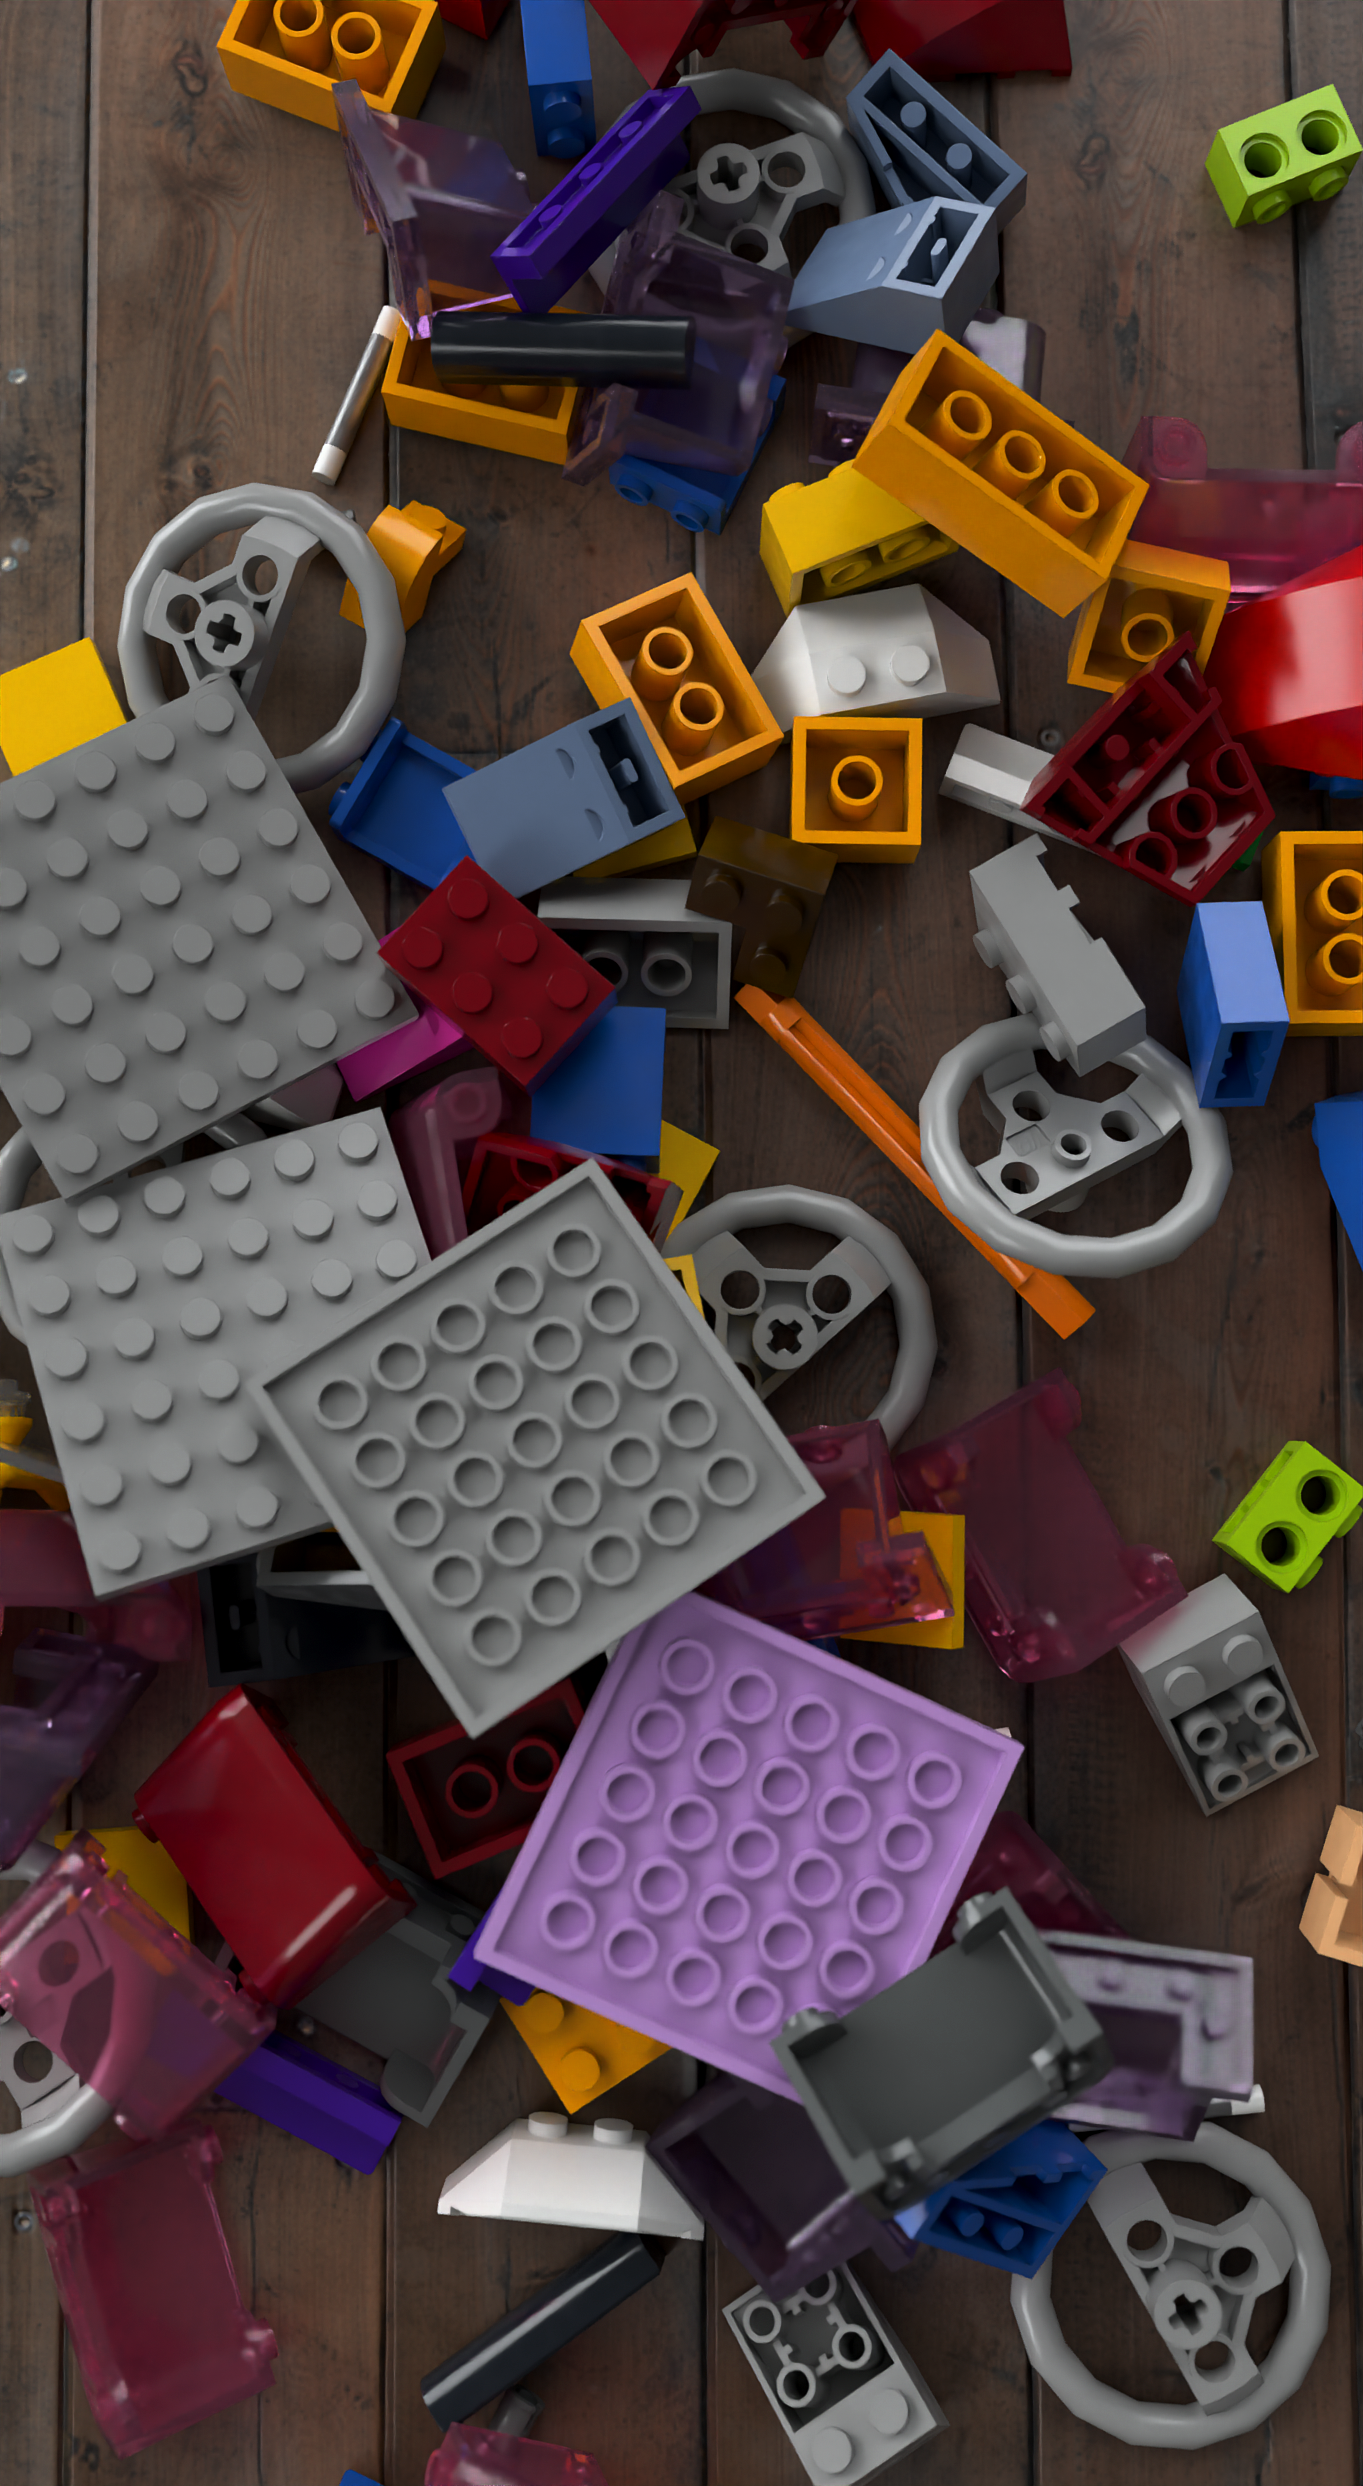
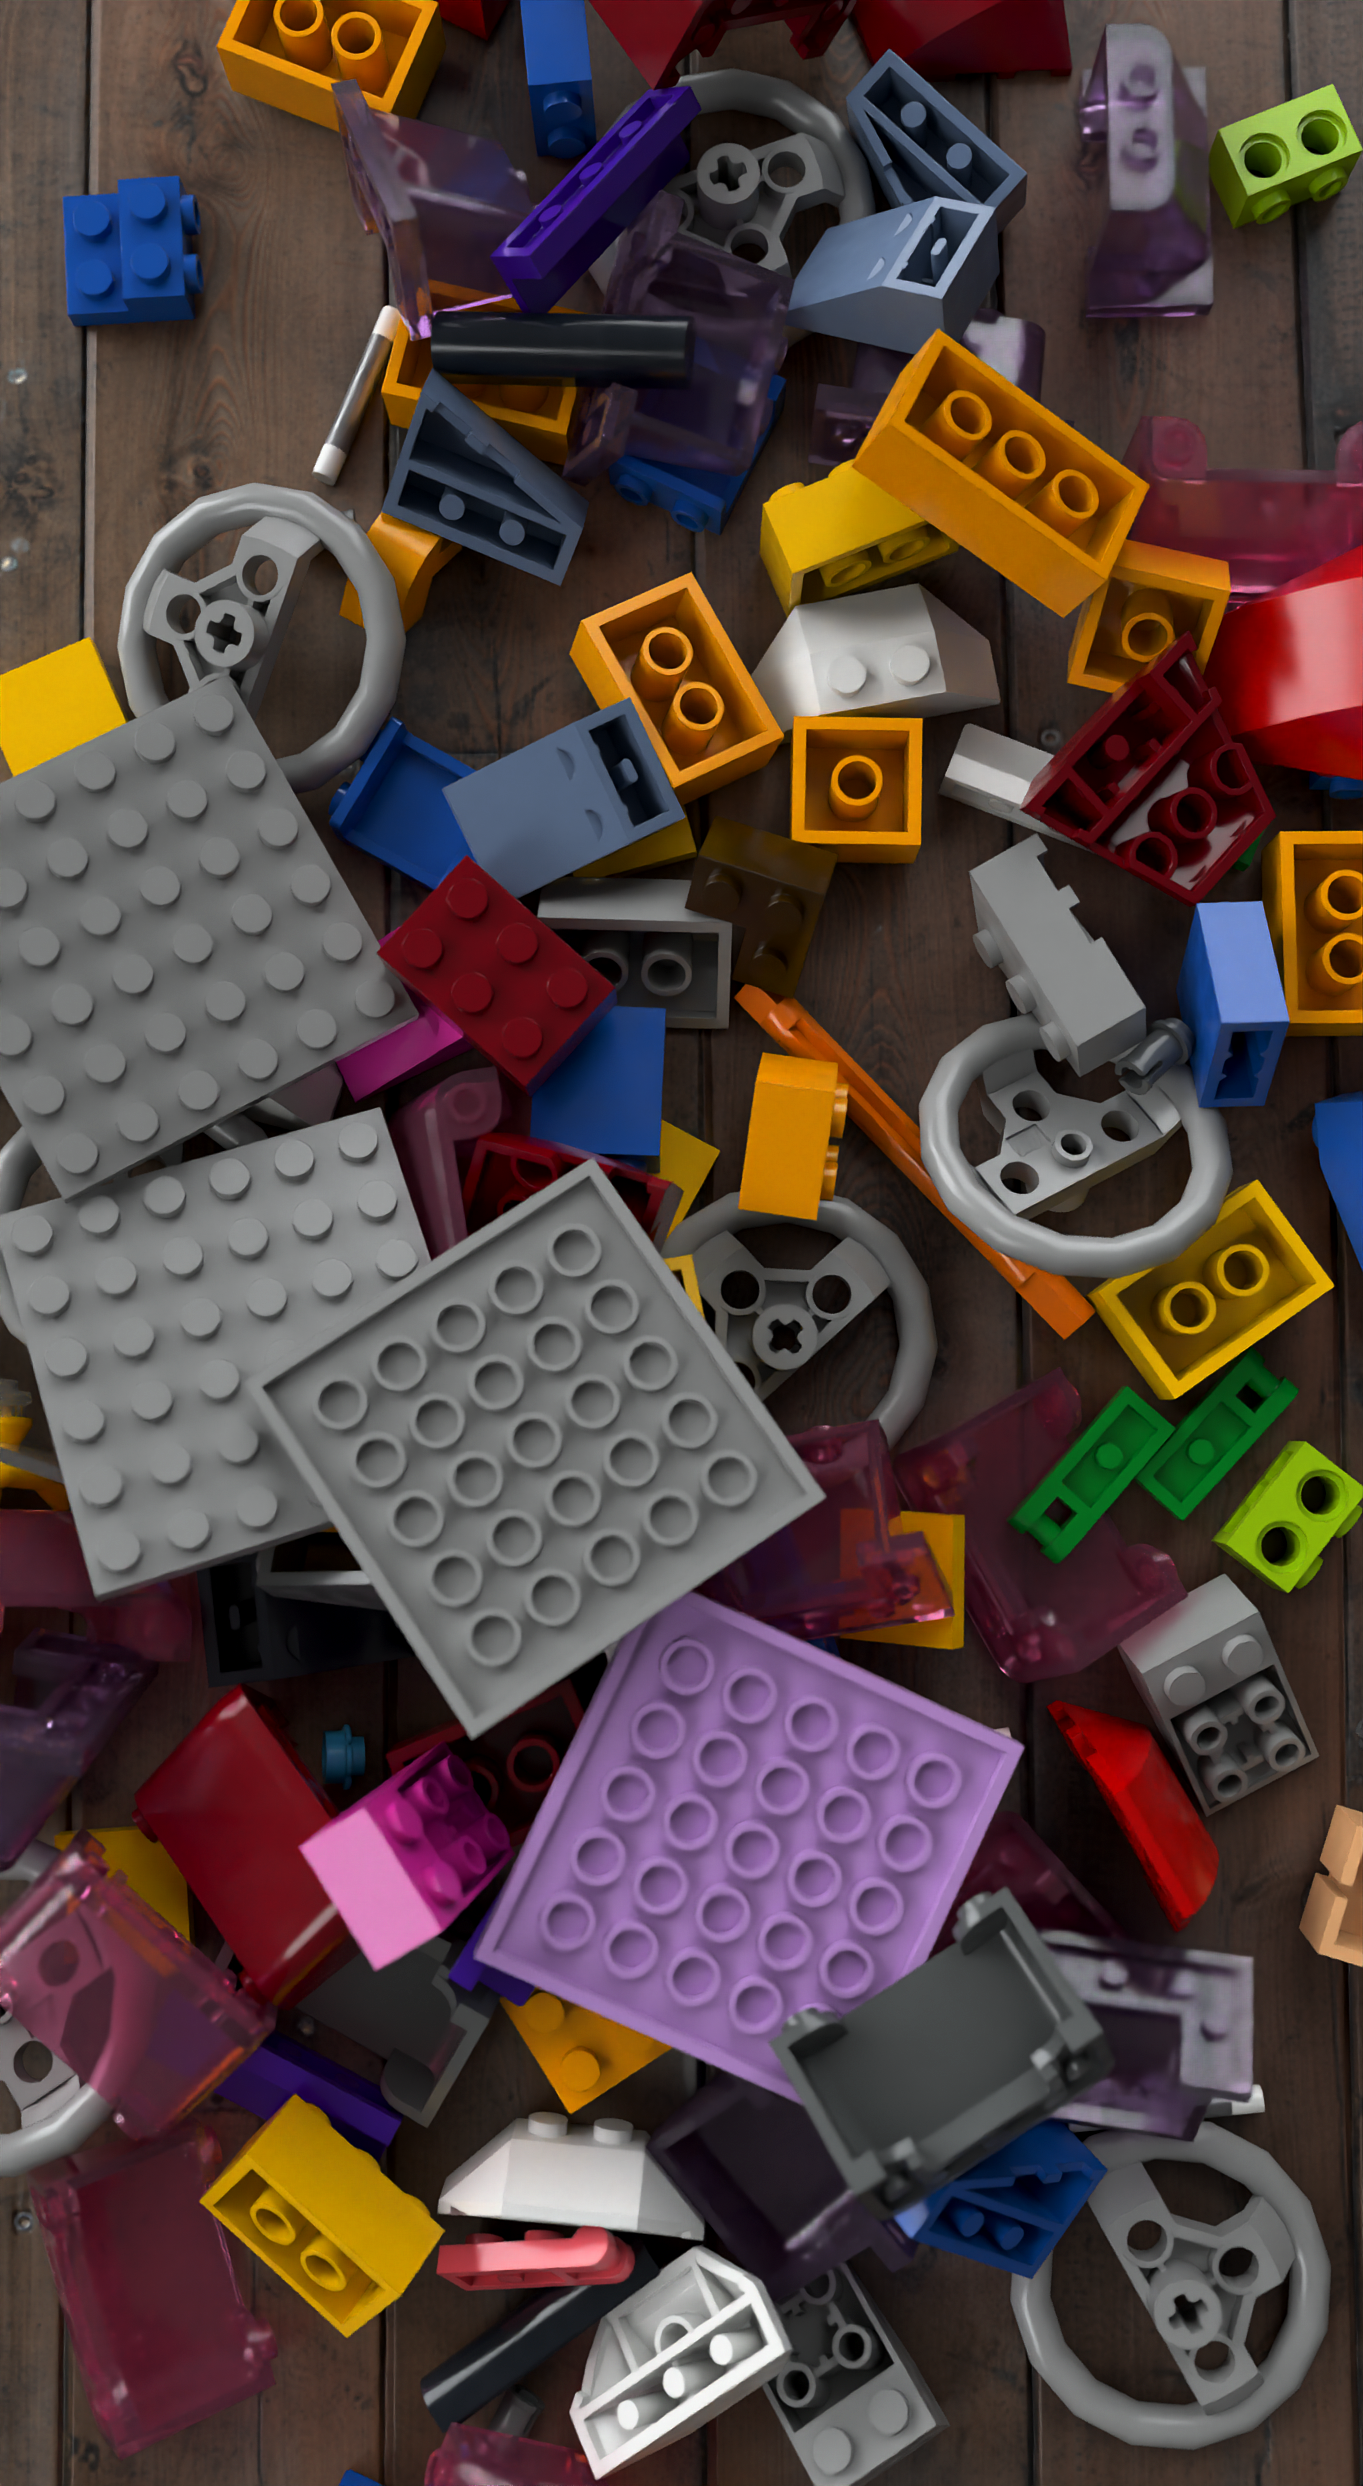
none -> blue plate [63,176,204,327]
none -> yellow brick [199,2093,445,2338]
none -> dark pink slope [299,1741,515,1971]
none -> dark azure plate [322,1724,365,1790]
none -> sand blue wedge [381,368,589,586]
none -> coral plate [436,2225,635,2291]
none -> white wedge [569,2245,793,2480]
none -> light orange brick [738,1052,849,1220]
none -> green plate [1006,1386,1176,1565]
none -> red wedge [1046,1700,1219,1933]
none -> clear purple windscreen [1079,23,1214,318]
none -> yellow brick [1085,1179,1335,1400]
none -> dark grey pin [1114,1018,1195,1095]
none -> green plate [1133,1346,1299,1521]

